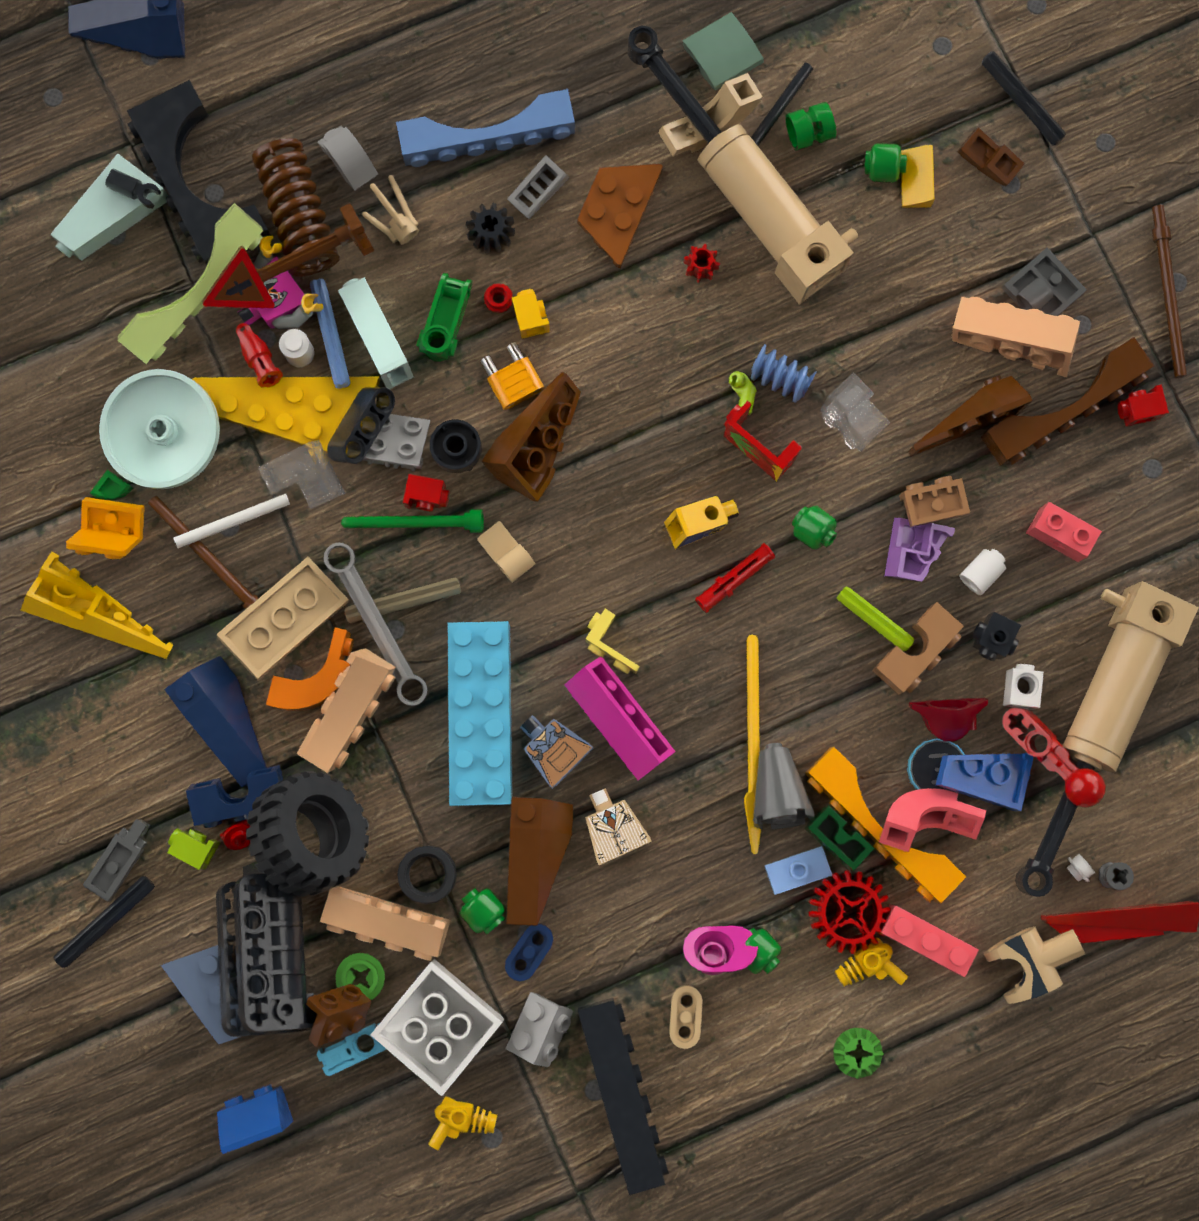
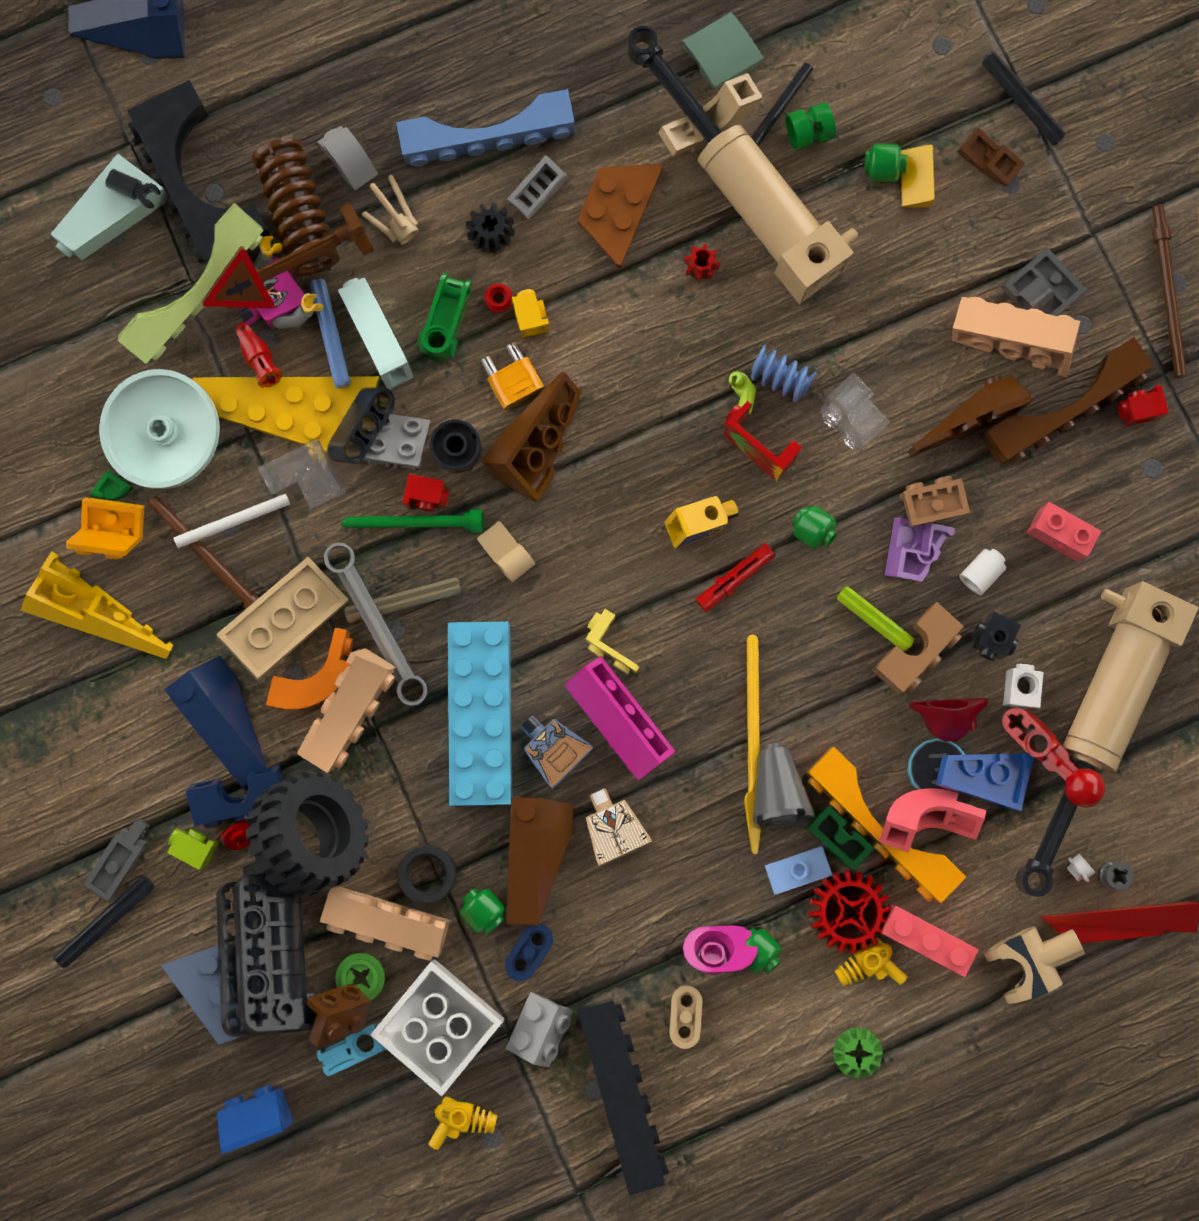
white brick [279,329,314,367] -> none

